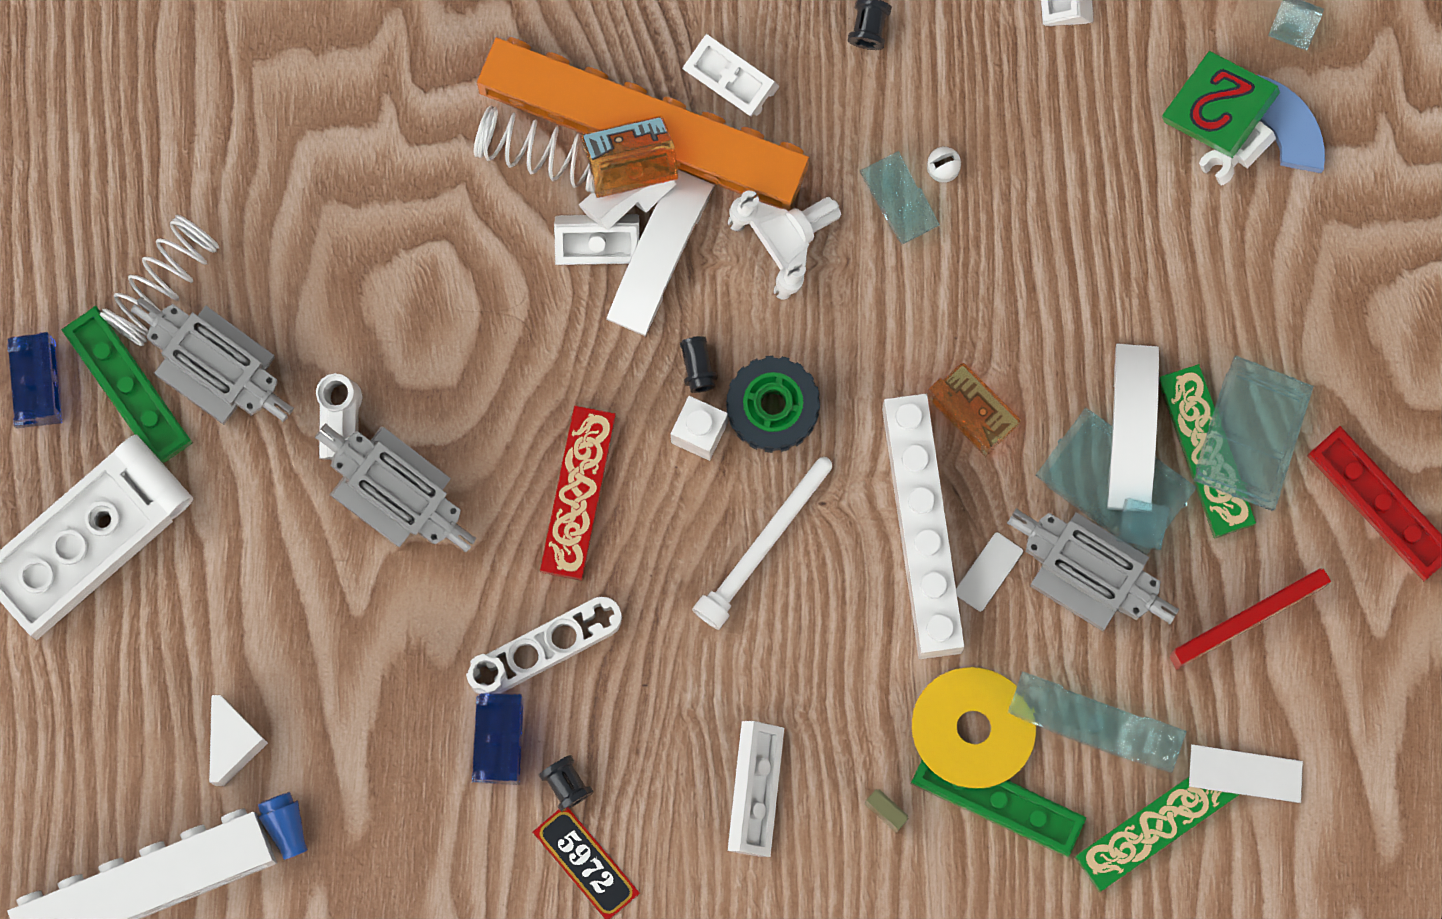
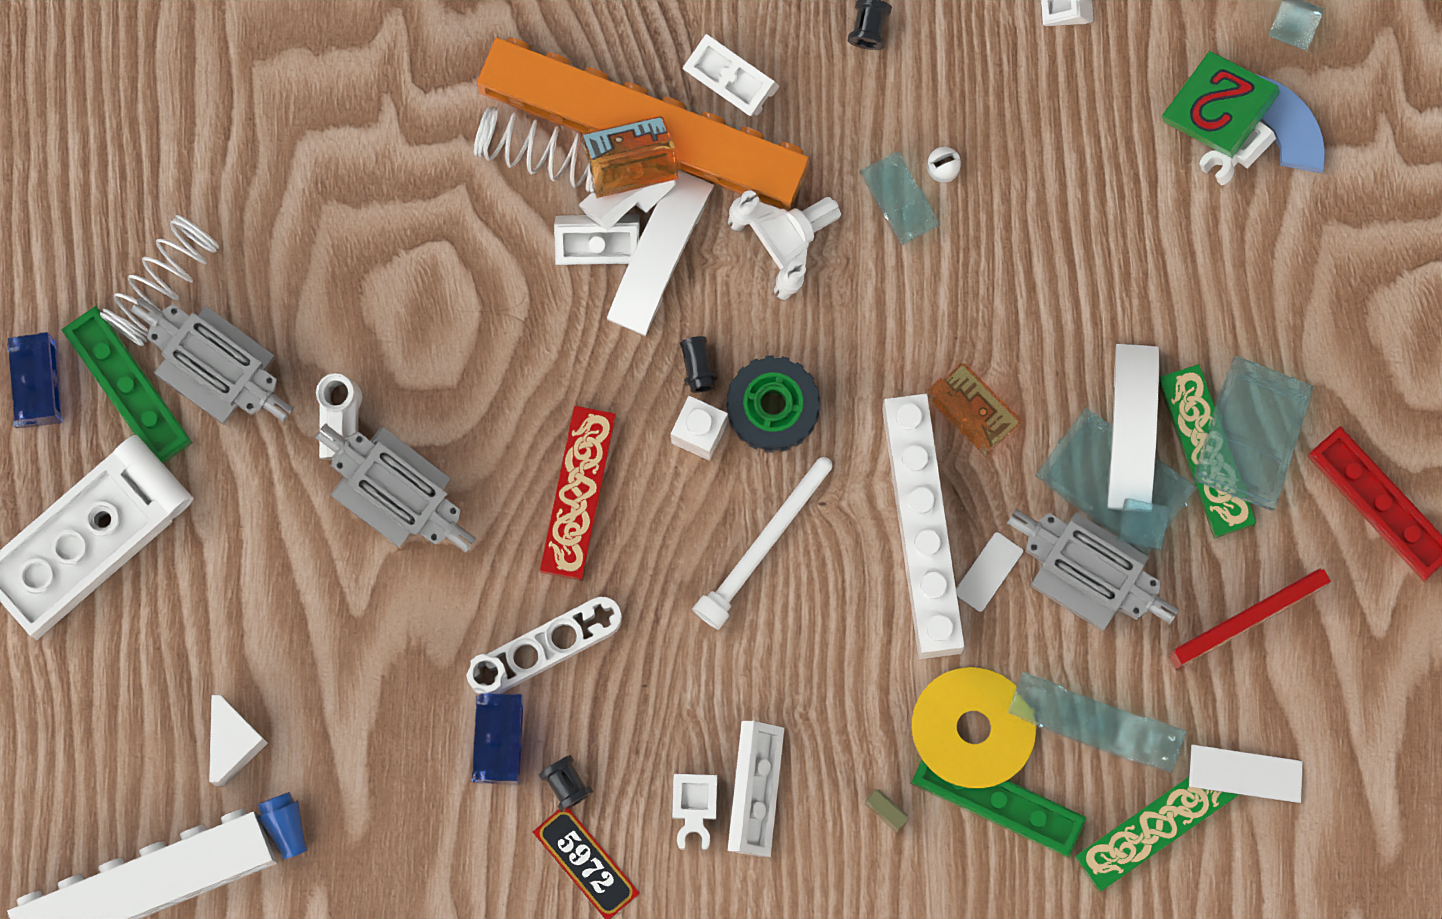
none -> white plate [672,774,717,850]

